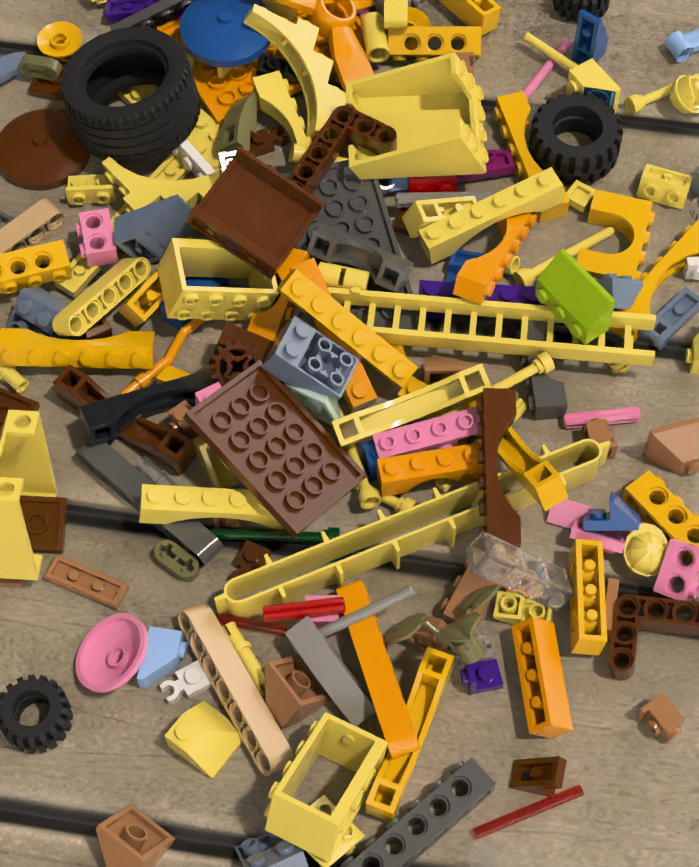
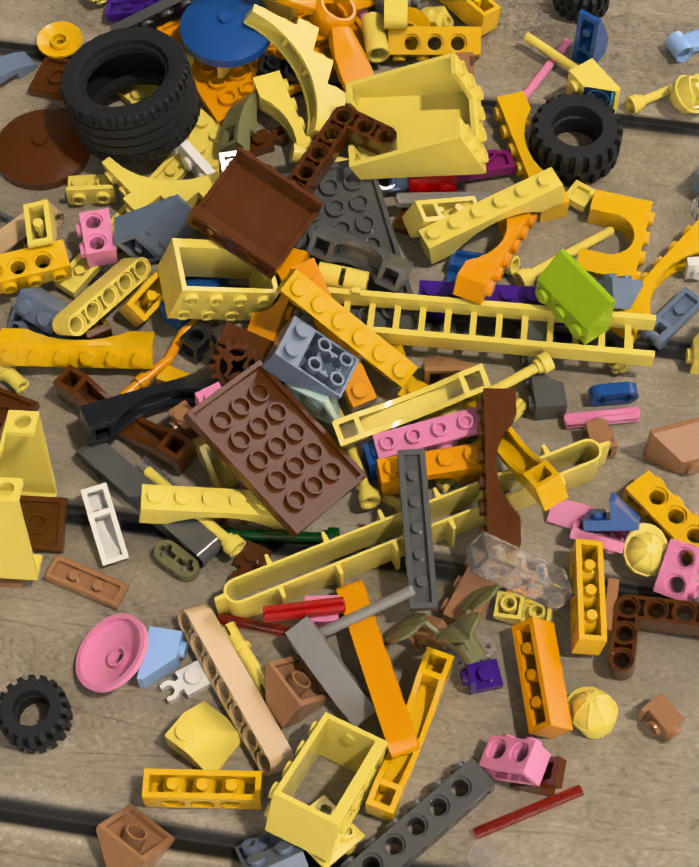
olive beam [18,54,63,81] -> none
light yellow bracket [636,164,694,209] -> none
none -> light yellow slope [23,199,58,248]
none -> white slope [80,483,129,566]
none -> yellow brick [142,768,264,810]
none -> light yellow piece [143,467,246,558]
none -> black leg [179,320,225,365]
none -> dark grey plate [397,449,438,612]
none -> light yellow bracket [421,6,454,26]
none -> bright pink brick [479,734,551,786]
none -> light yellow piece [567,687,619,739]
none -> blue beam [588,381,639,407]

